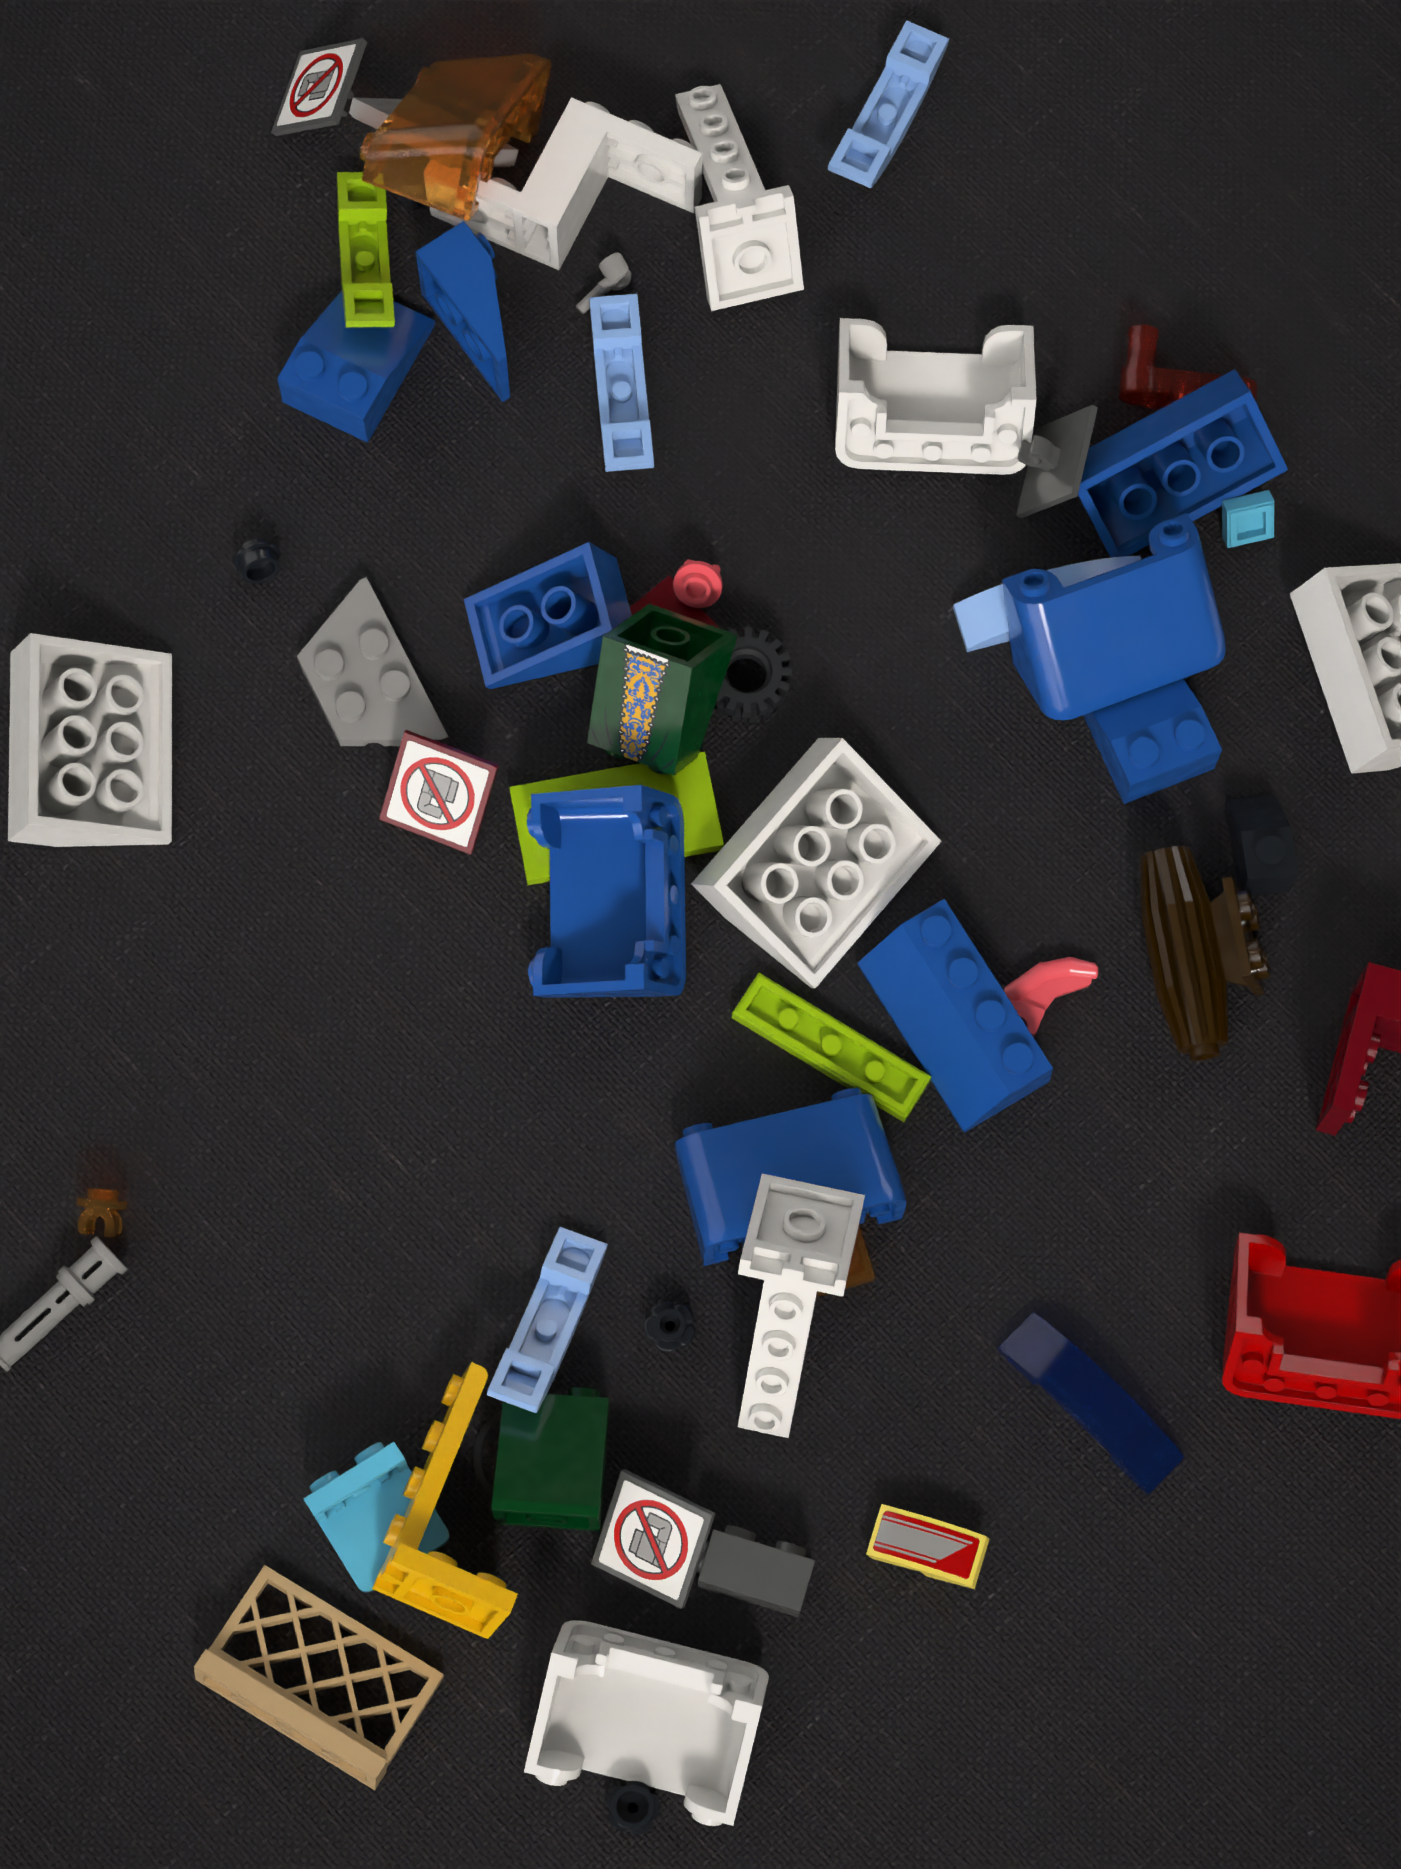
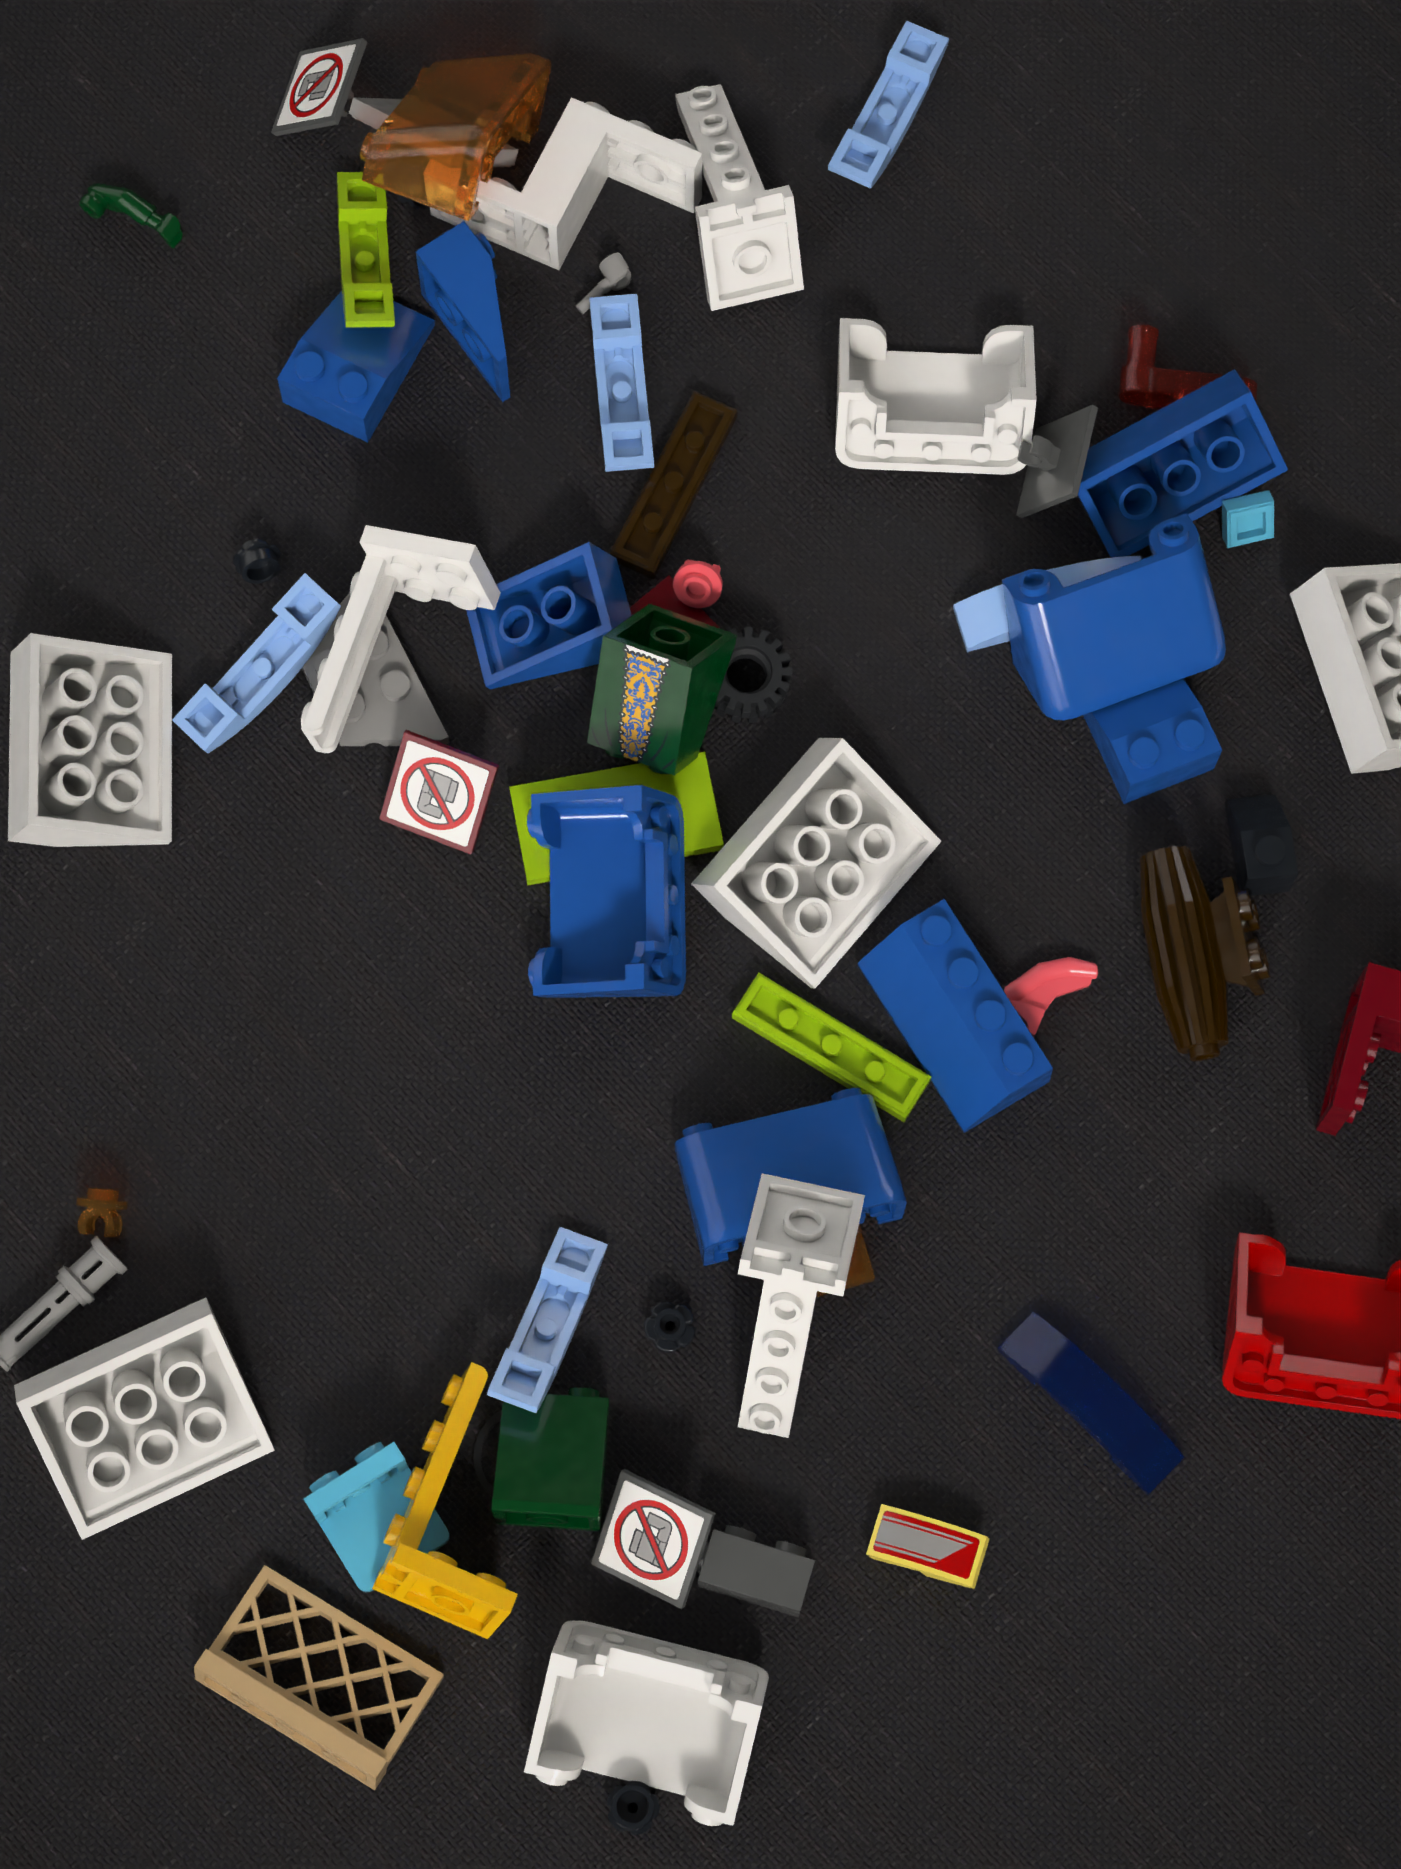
none -> white slope [14,1298,275,1540]
none -> dark green arm [79,183,183,249]
none -> light blue slope [172,573,341,753]
none -> white bracket [301,525,501,753]
none -> dark brown tile [610,391,738,579]

